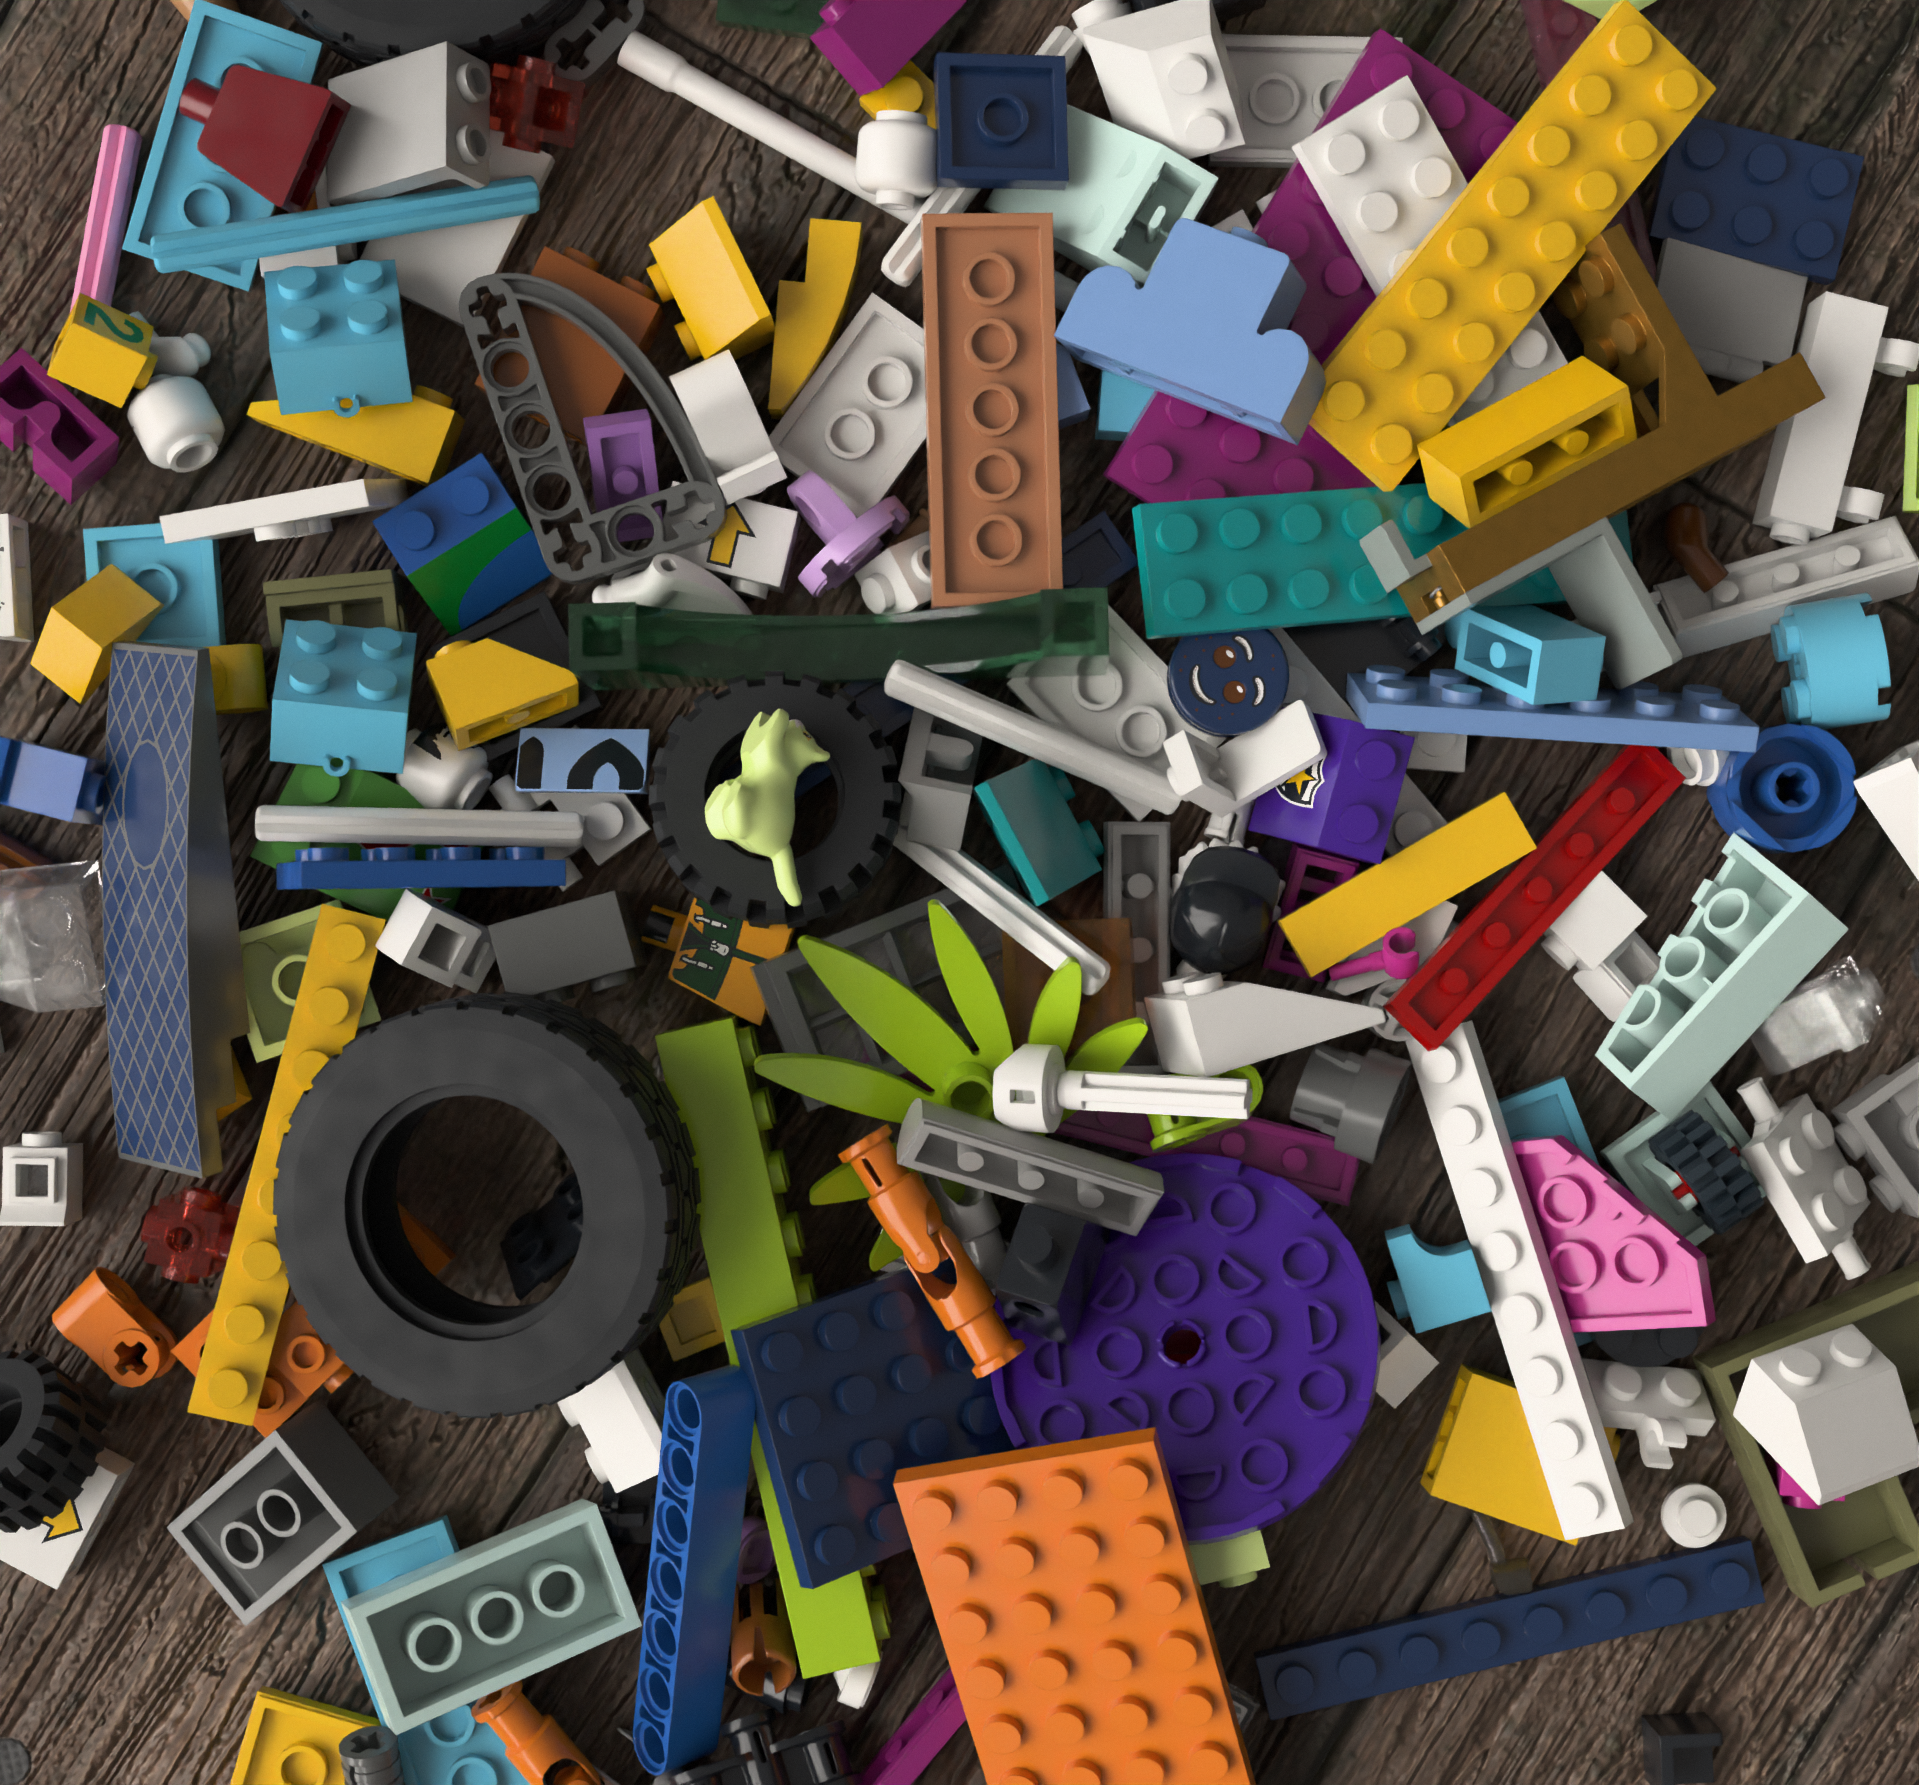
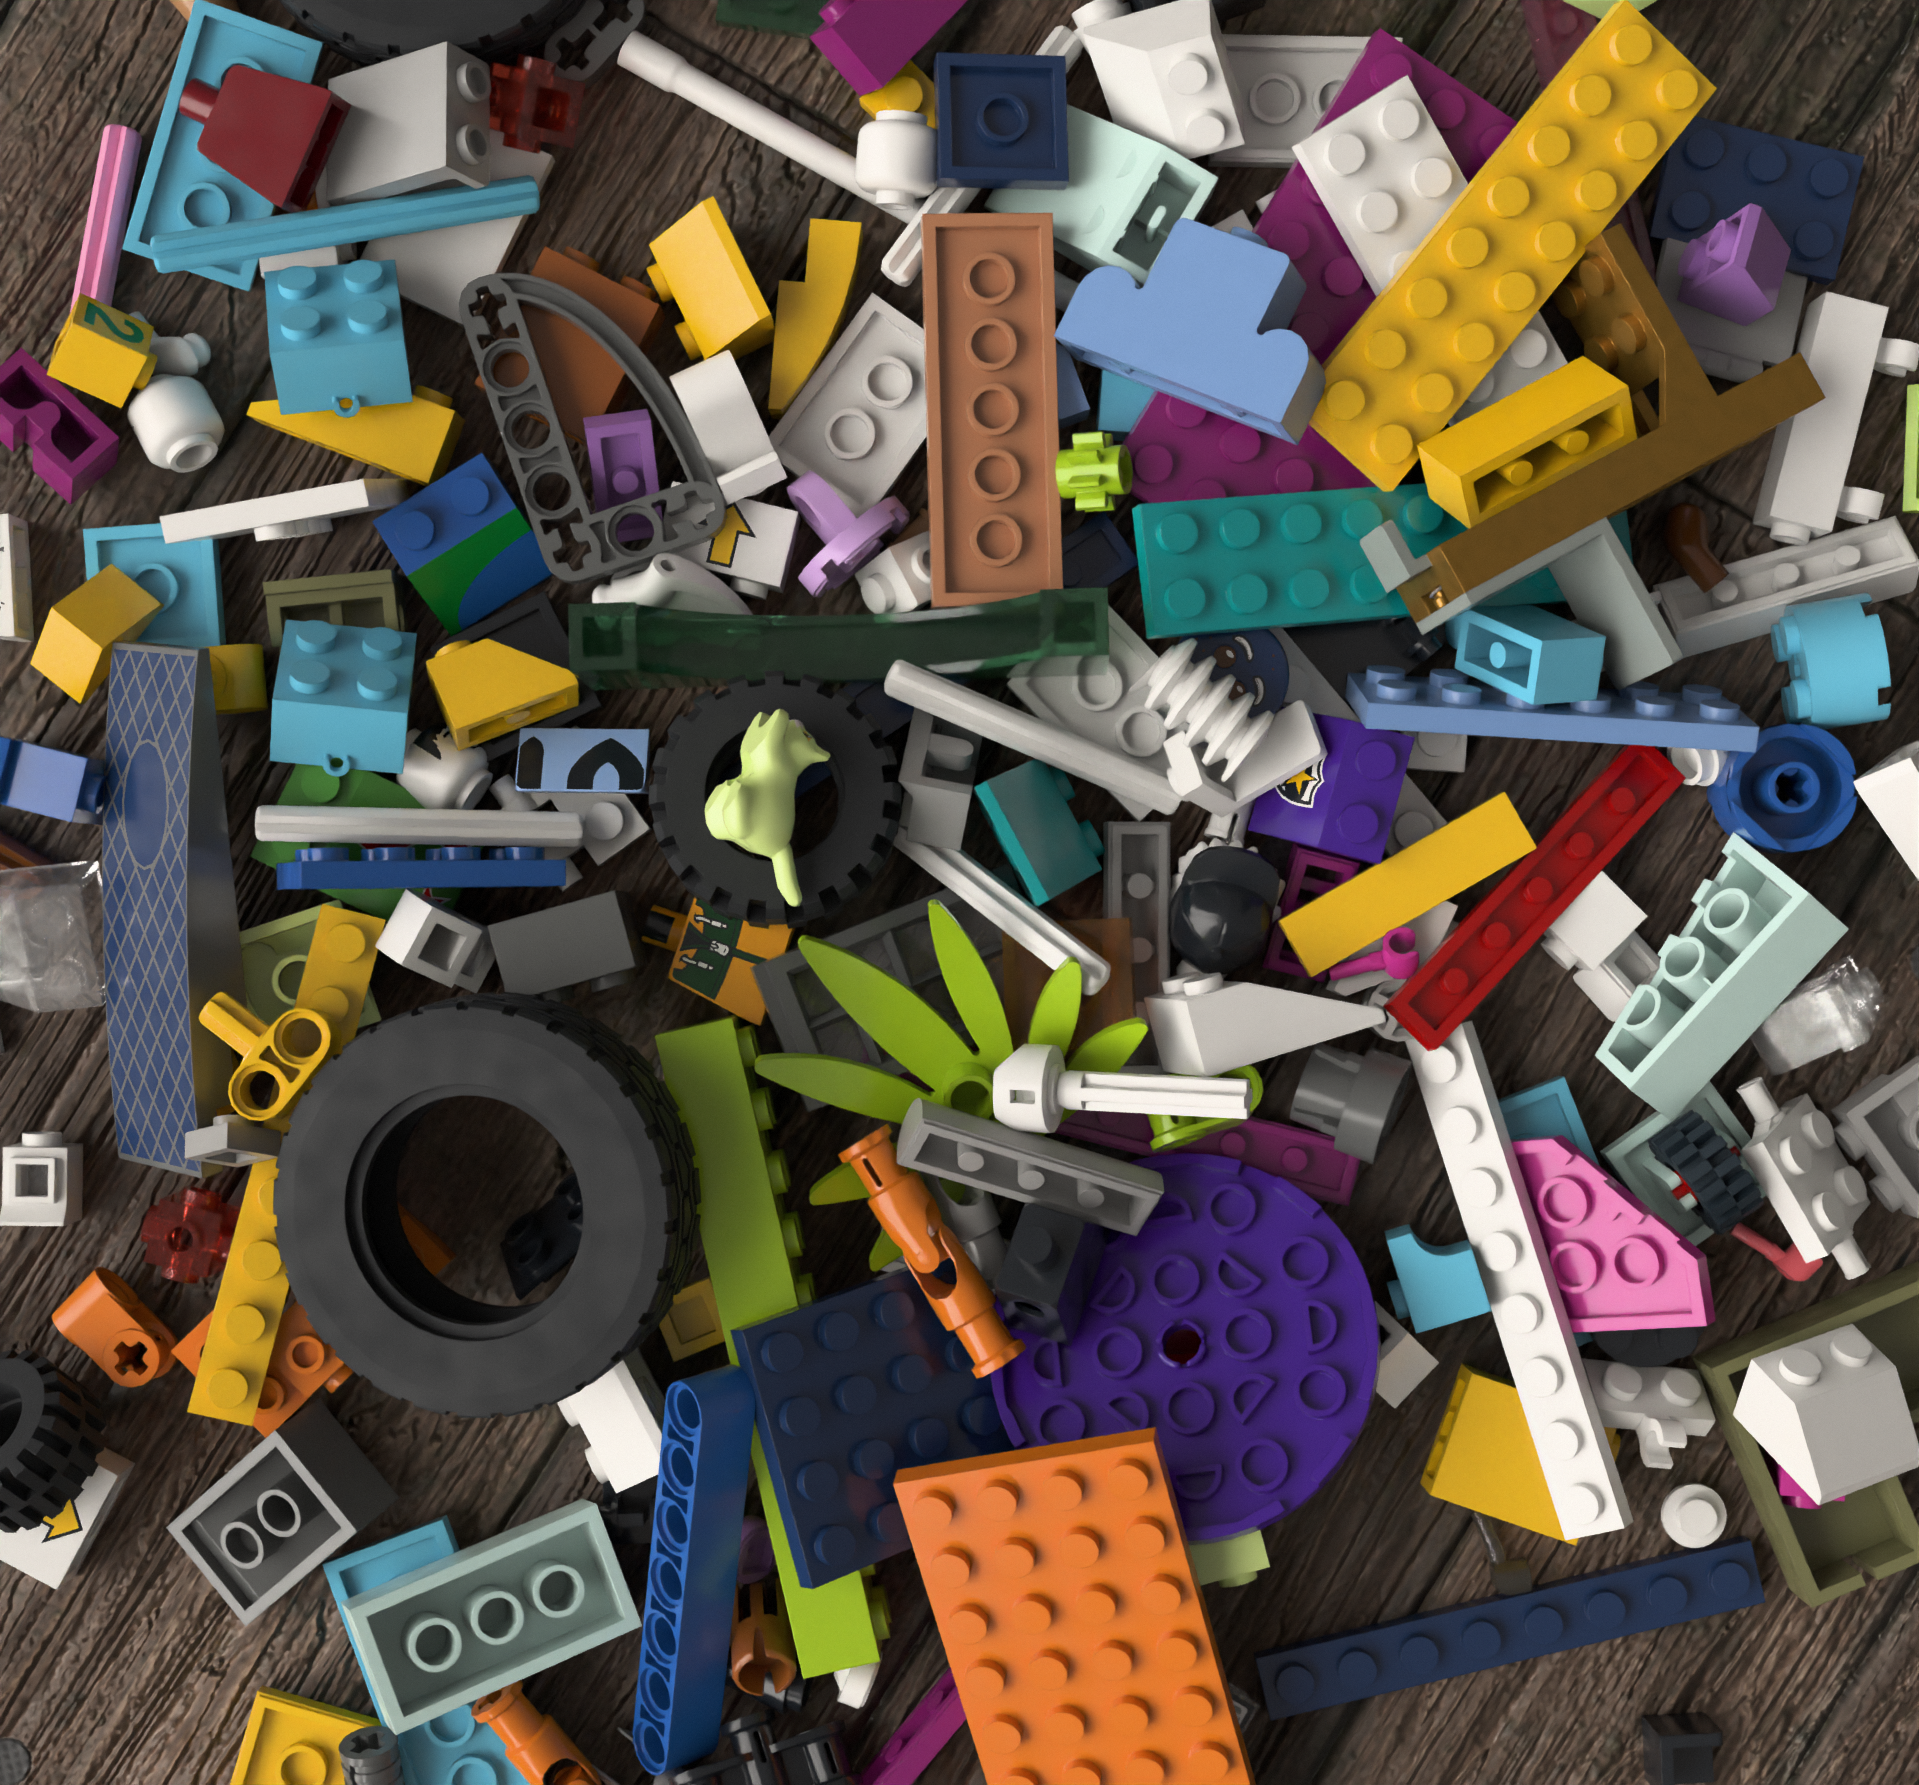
none -> light grey plate [185,1115,281,1167]
none -> yellow beam [199,991,341,1121]
none -> lime gear [1055,431,1133,512]
none -> white piece [1128,638,1274,782]
none -> medium lavender slope [1677,203,1791,326]
none -> coral hand [1730,1222,1823,1281]

